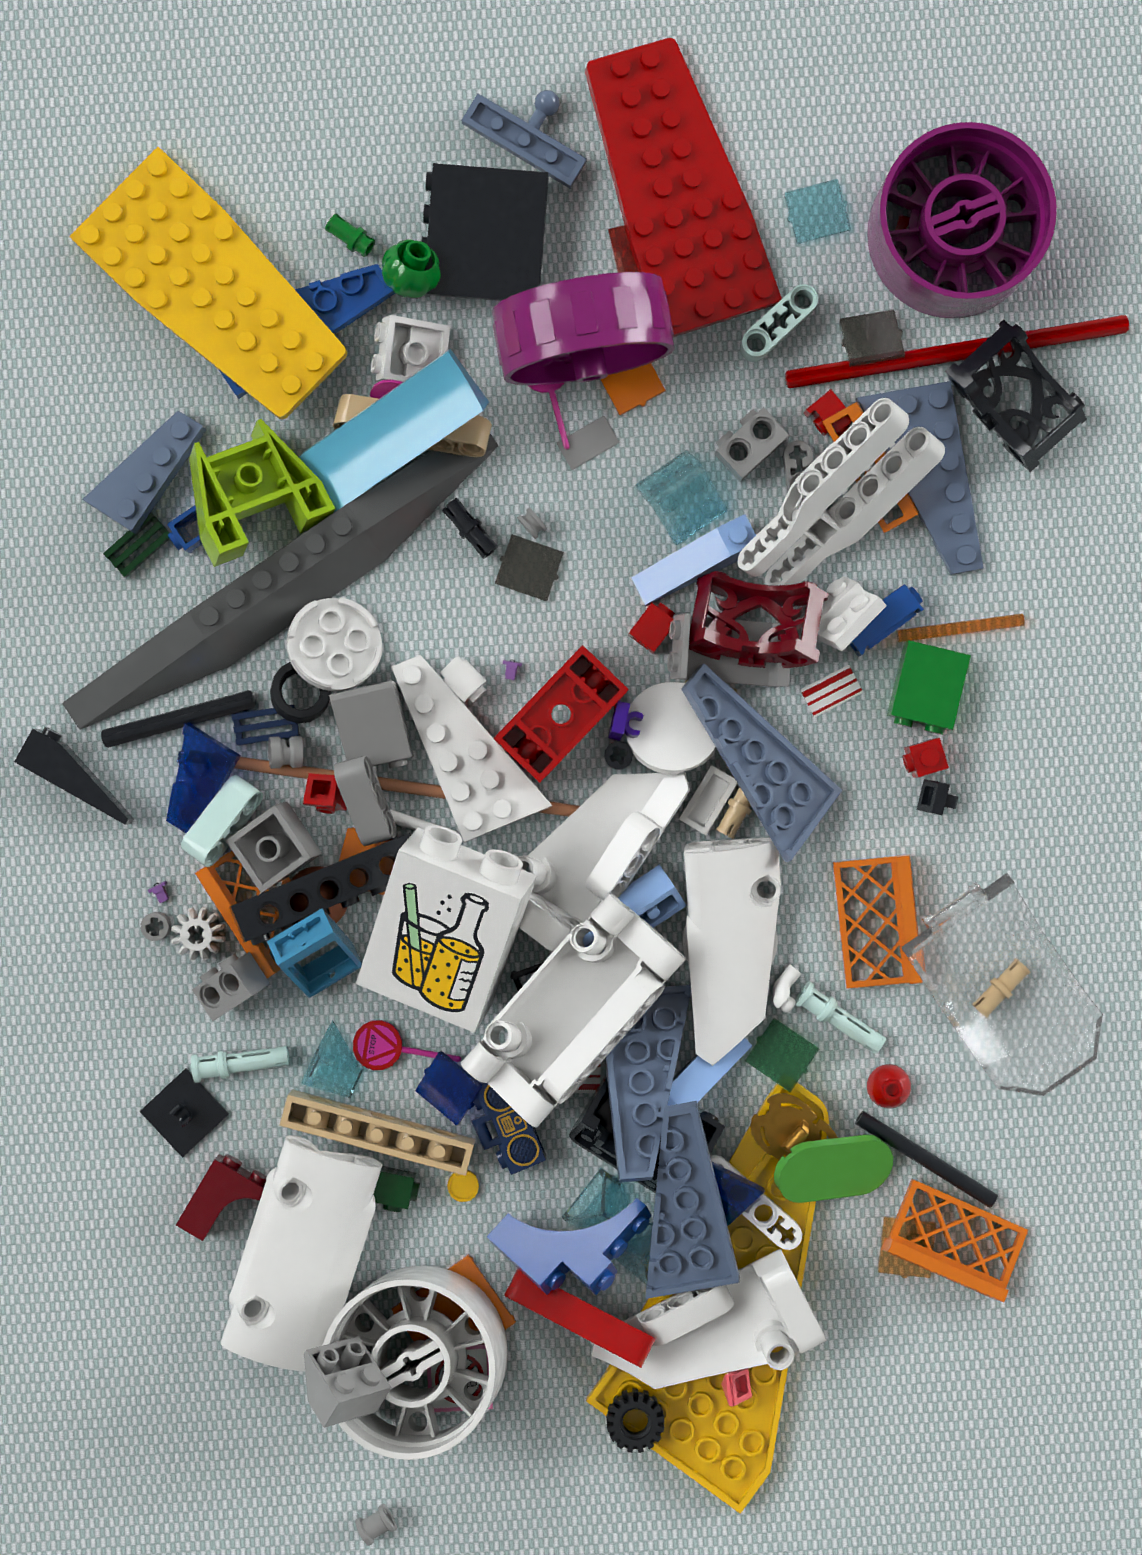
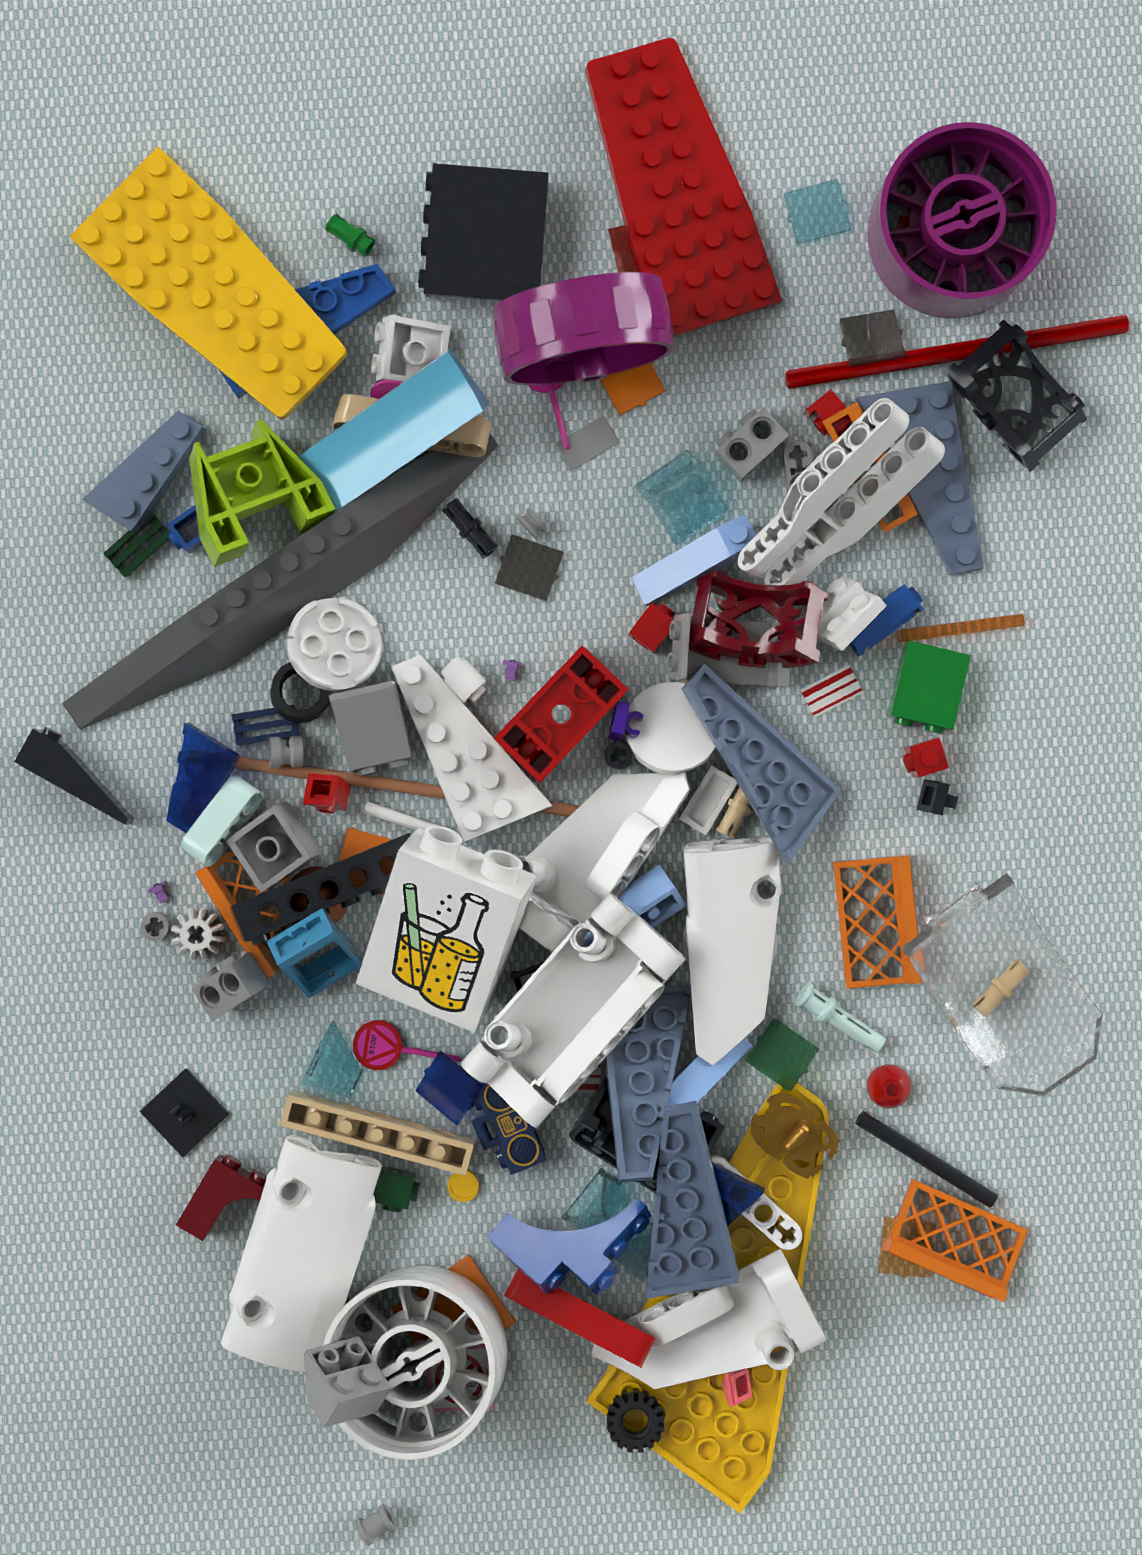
black axle [101,690,256,748] -> none
light aqua pin [191,1045,290,1083] -> none
light grey beam [334,755,397,846] -> none
green plant [382,239,441,299] -> none
sand blue plate [461,90,587,189] -> none
light aqua beam [740,284,818,362] -> none
white arm [773,964,802,1012] -> none
bright green tile [774,1135,893,1203] -> none

